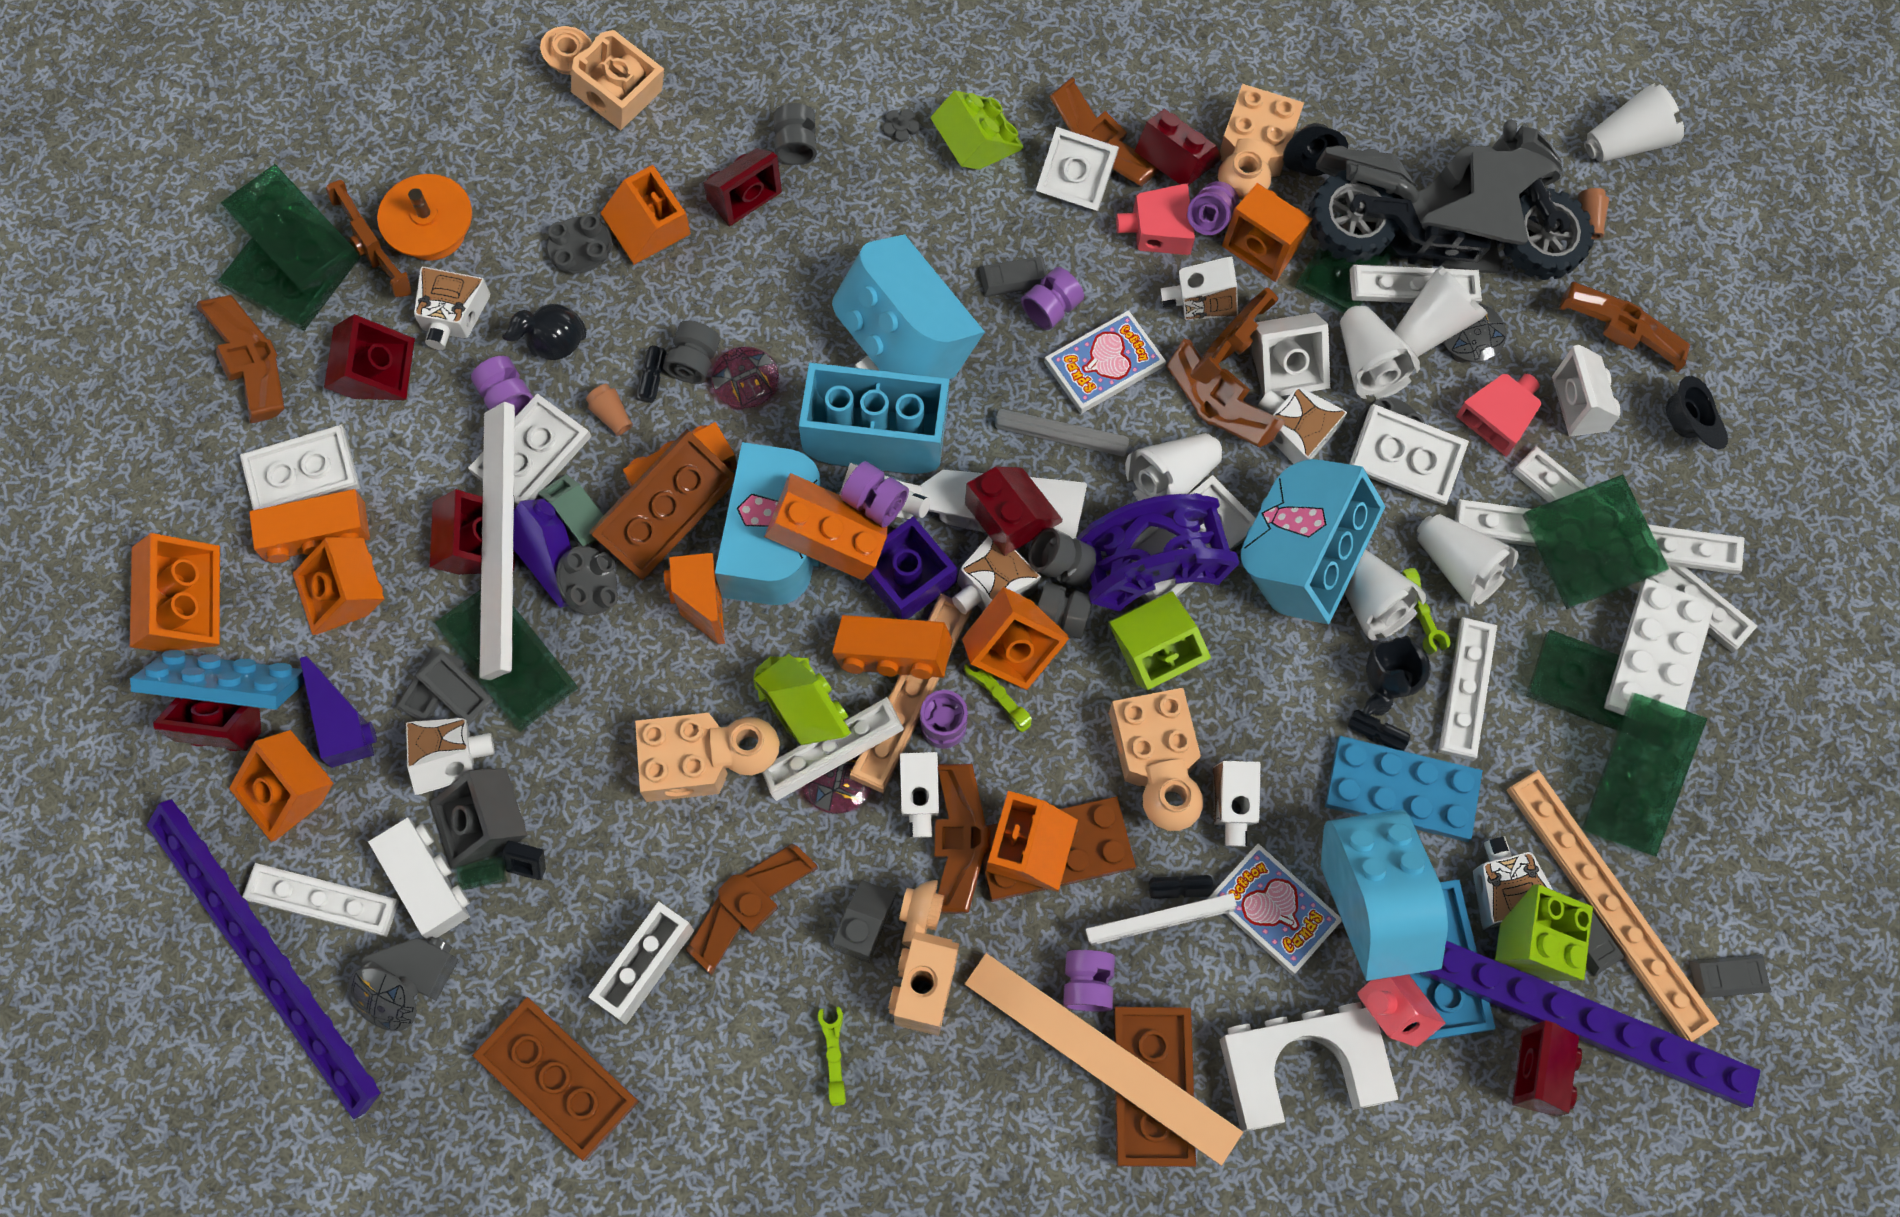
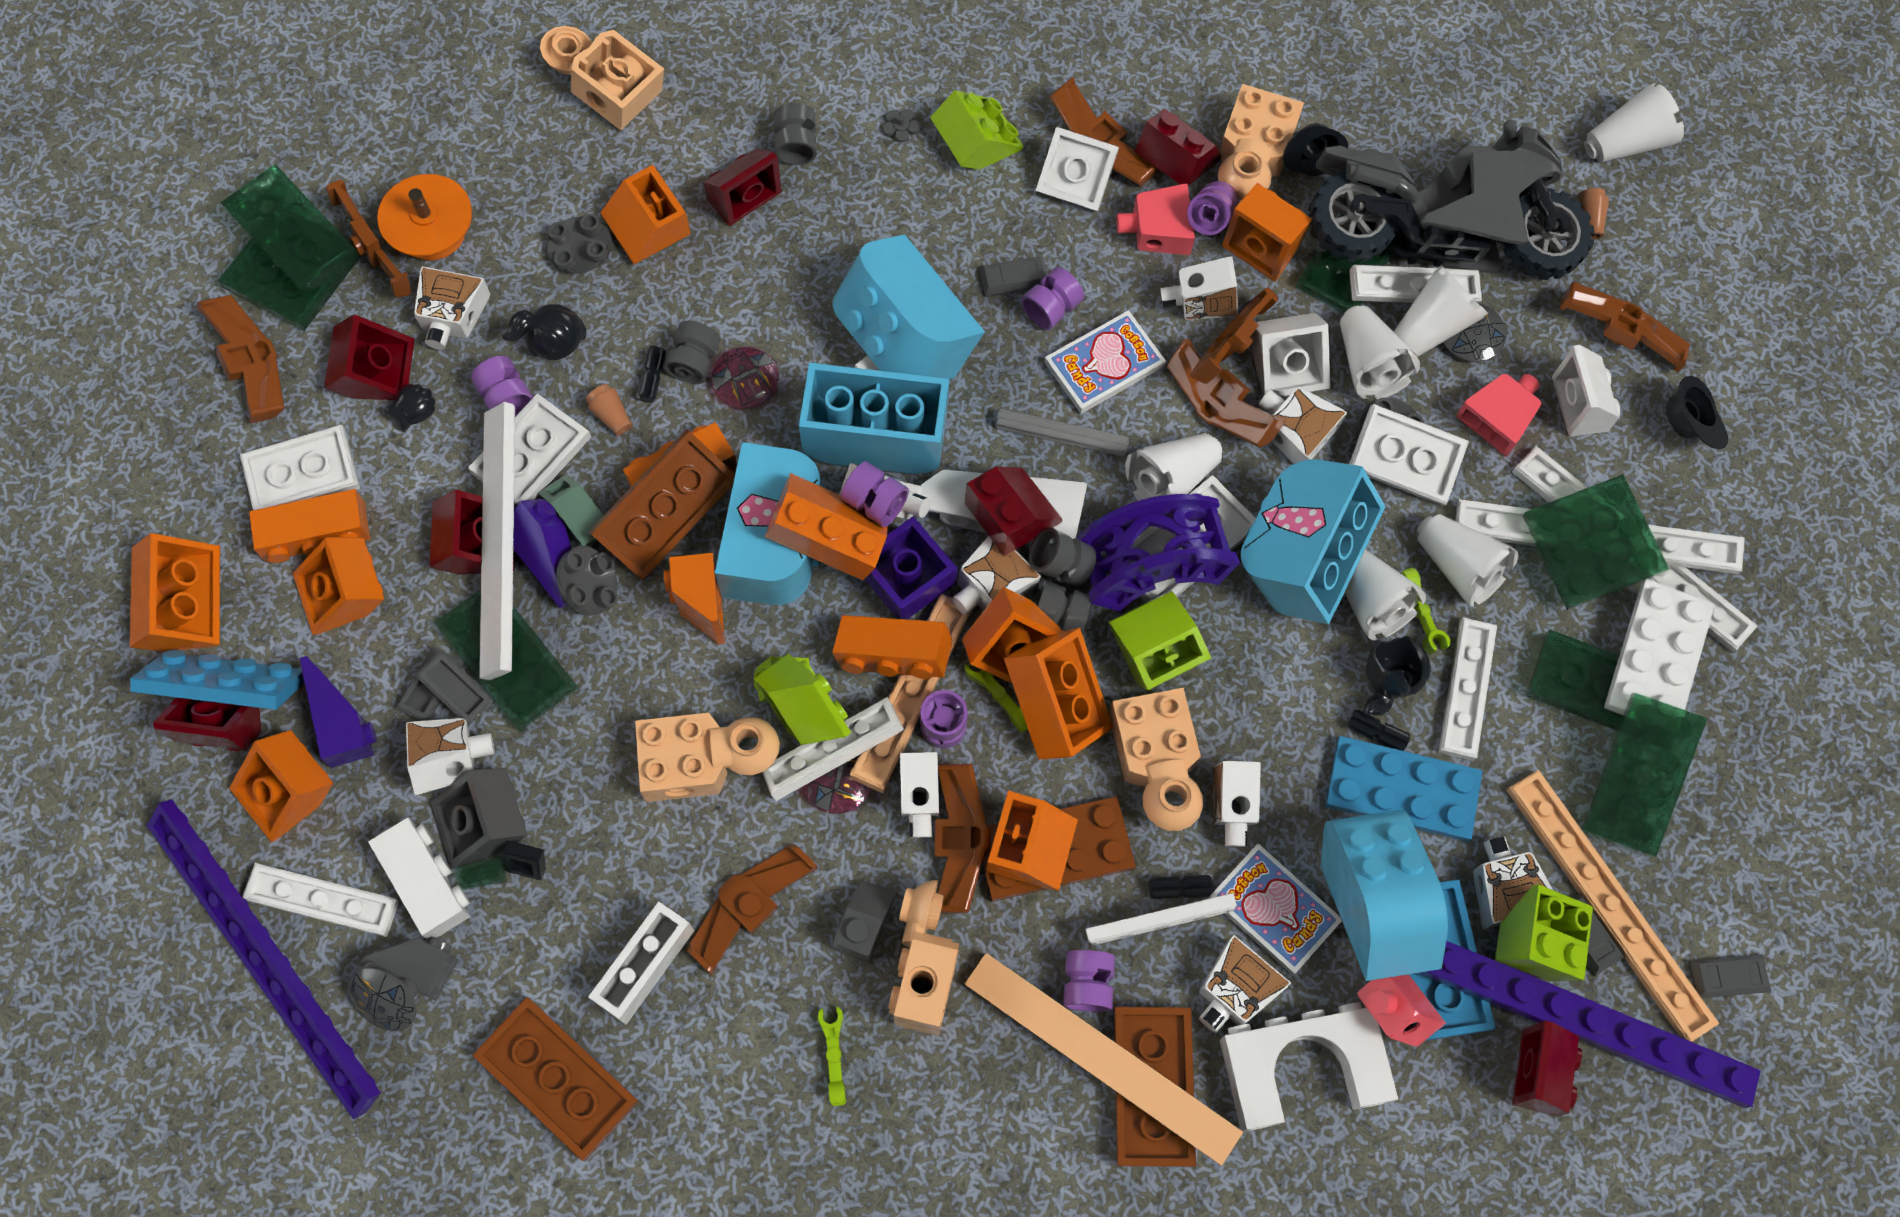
none -> black animal [384,384,435,433]
none -> orange slope [1004,627,1113,760]
none -> torso [1199,935,1291,1033]

